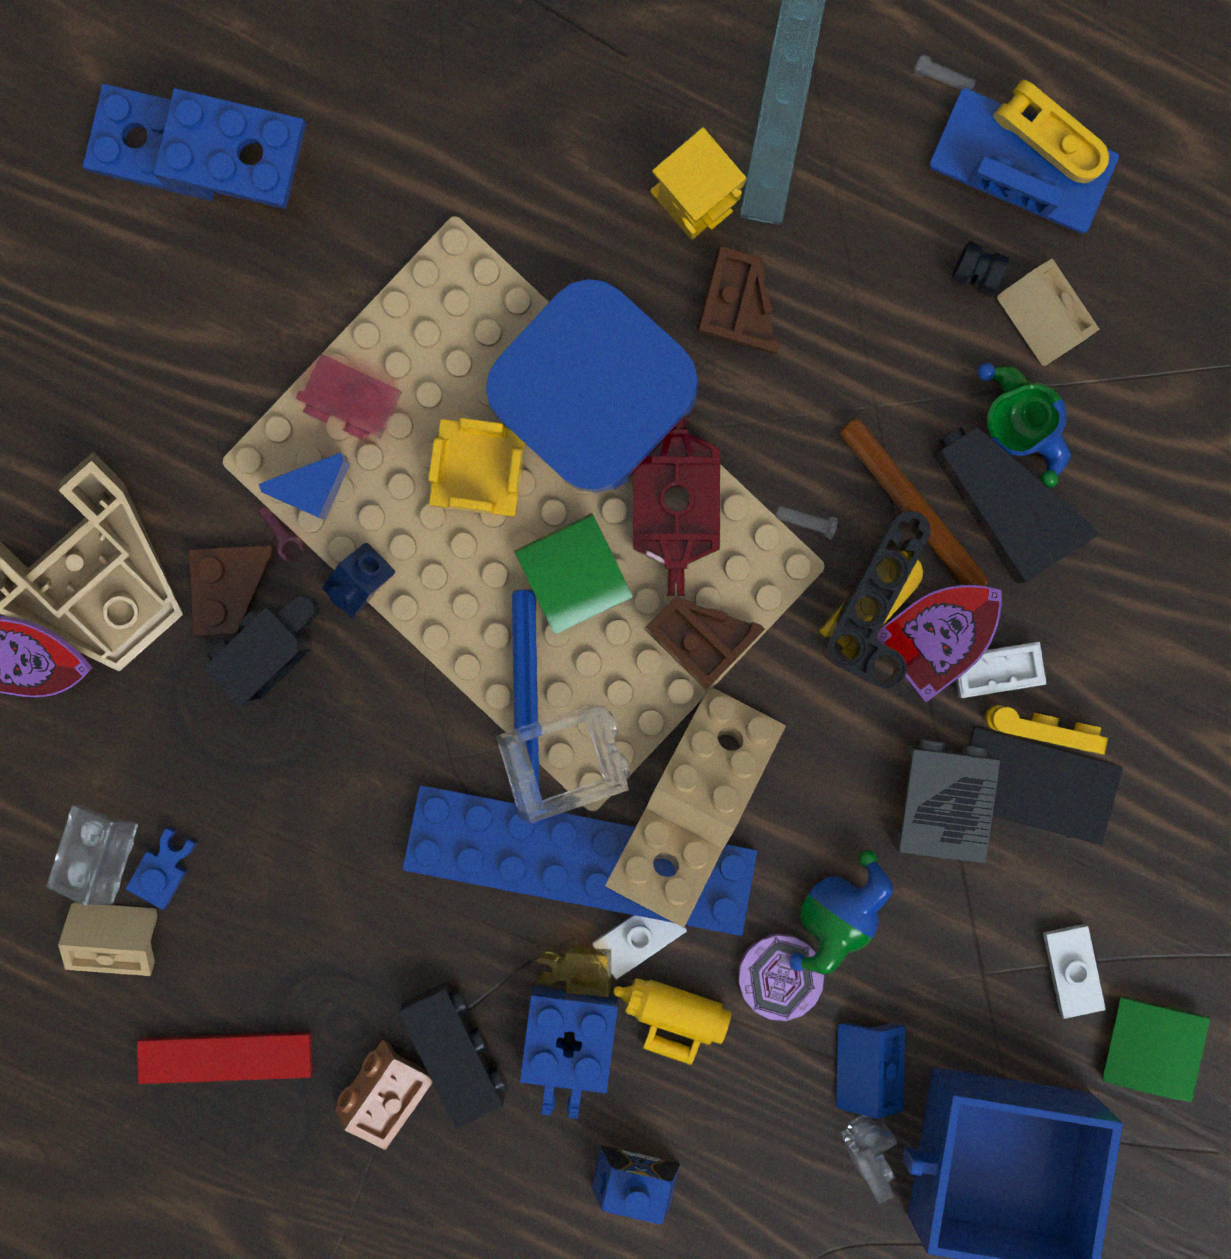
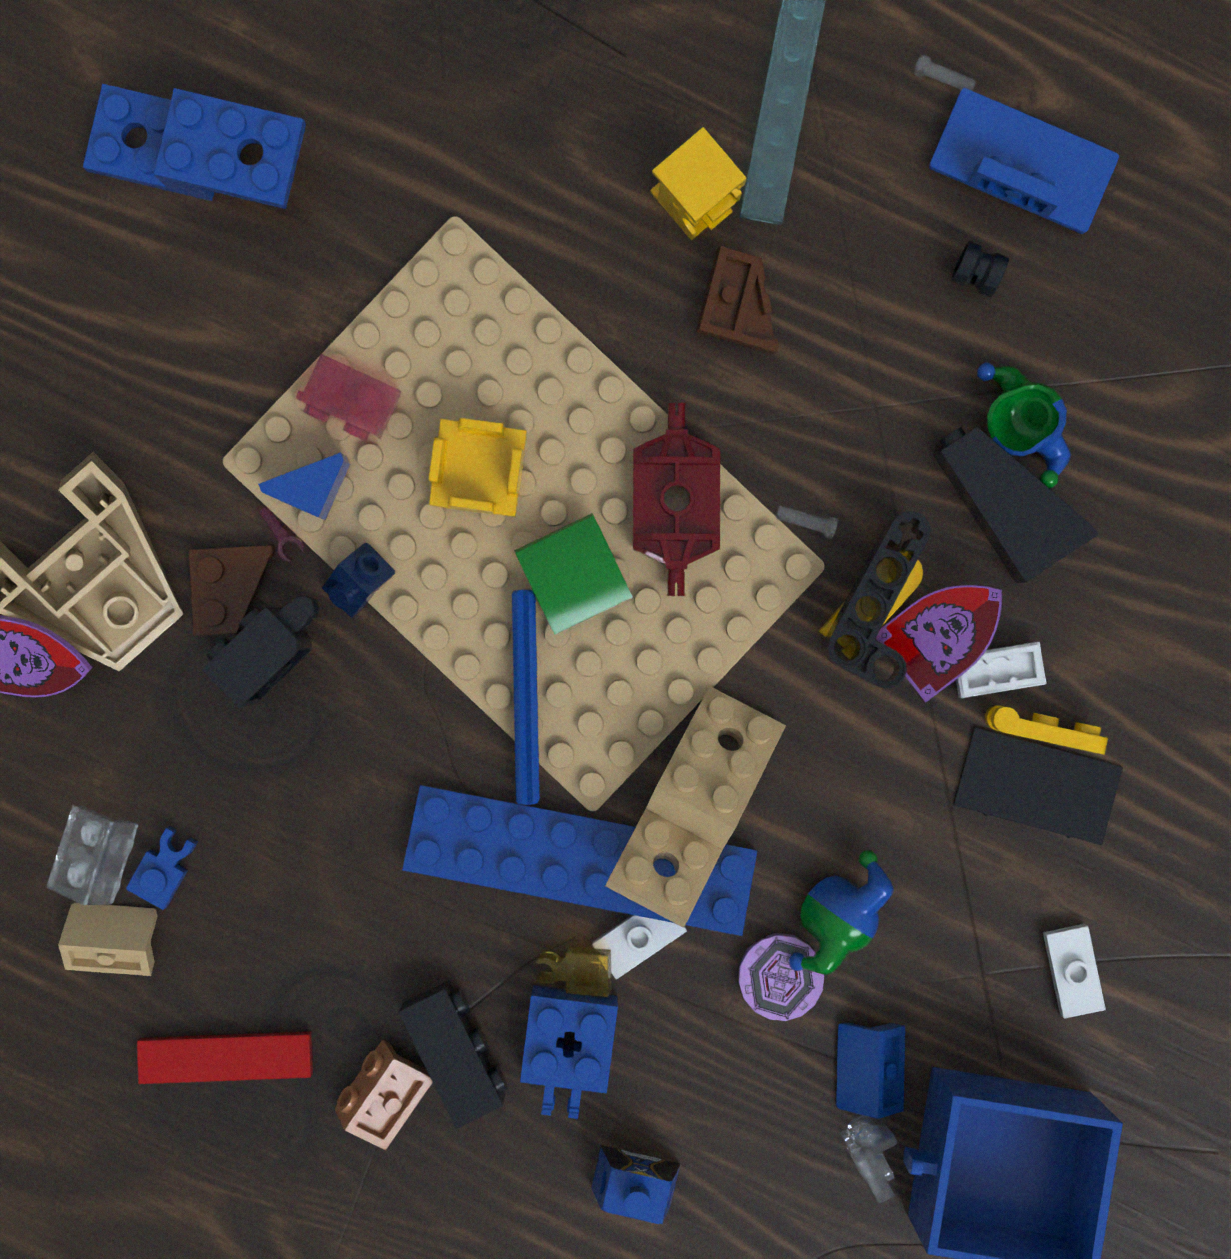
blue tile [486,279,699,493] -> none
clear window [496,704,630,823] -> none
yellow piece [614,979,732,1065] -> none
reddish brown wing [644,596,765,690] -> none
dark orange axle [840,418,989,586] -> none
dark grey panel [893,739,1000,864] -> none
yellow plate [993,80,1109,183] -> none
tan panel [997,259,1100,366] -> none
green slope [1102,996,1211,1102] -> none

